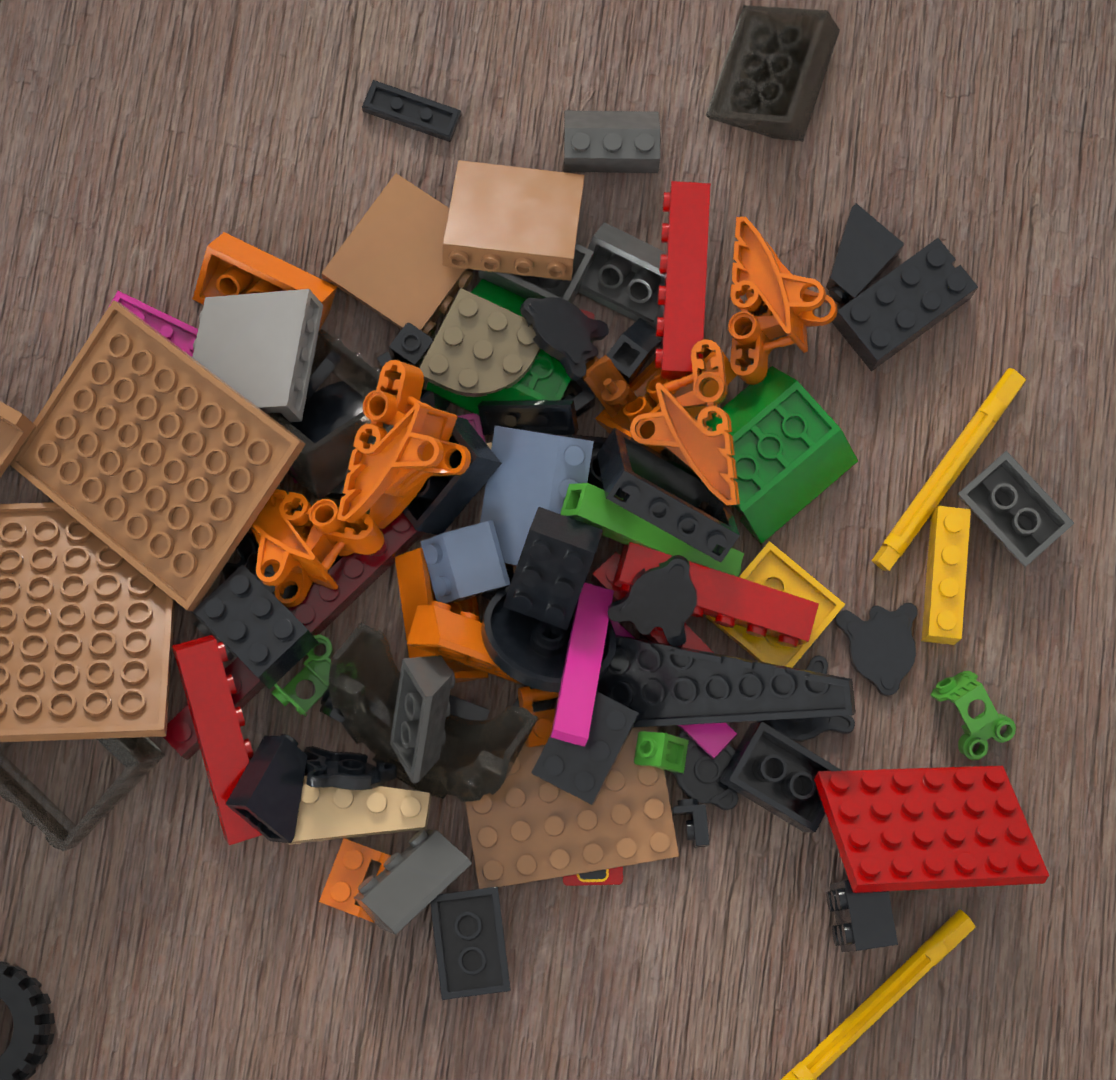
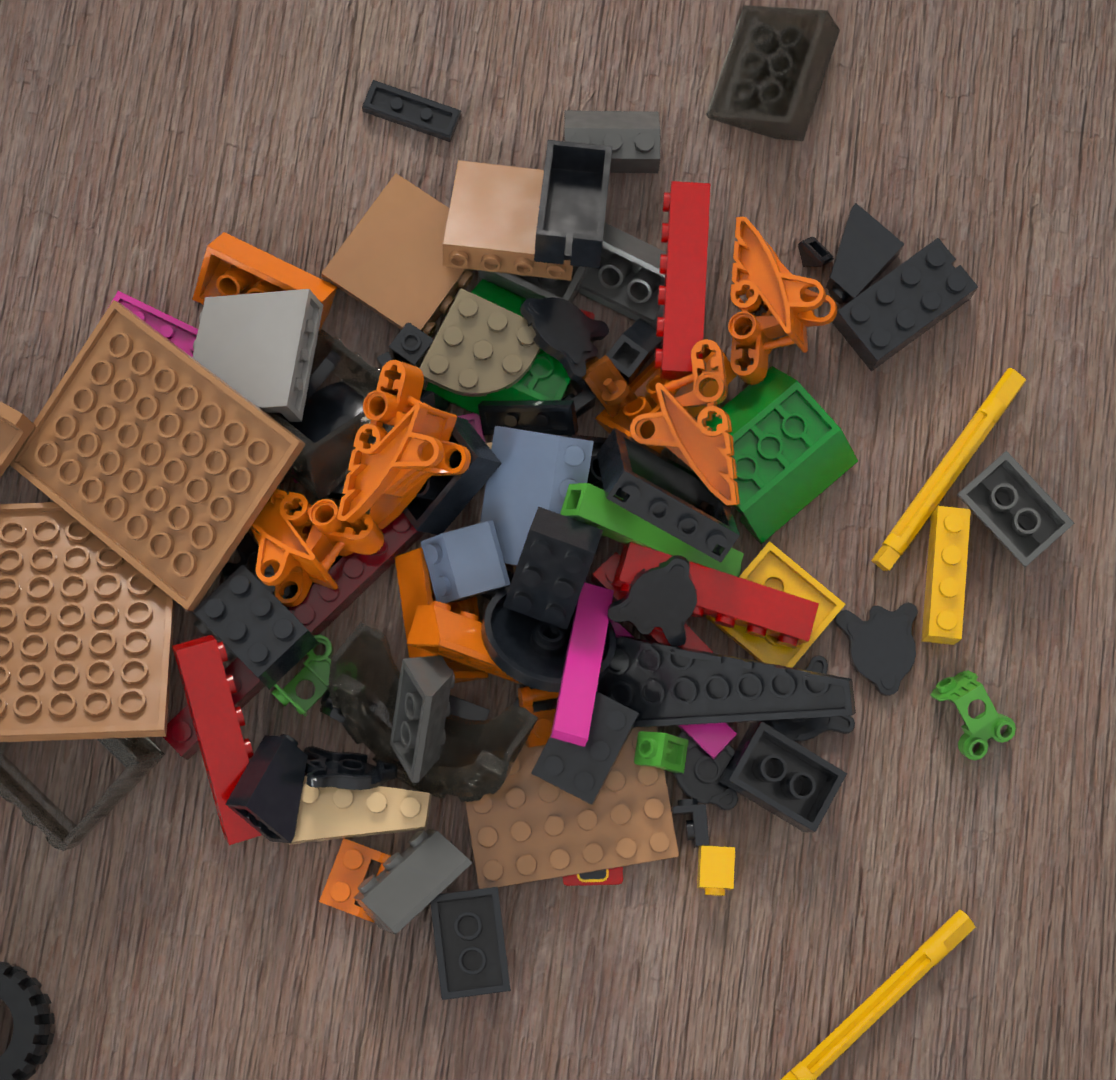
red plate [814,765,1049,893] -> none
black brick [826,880,898,952] -> none
none -> black piece [534,140,612,268]
none -> yellow brick [697,846,735,896]
none -> black slope [798,236,834,267]

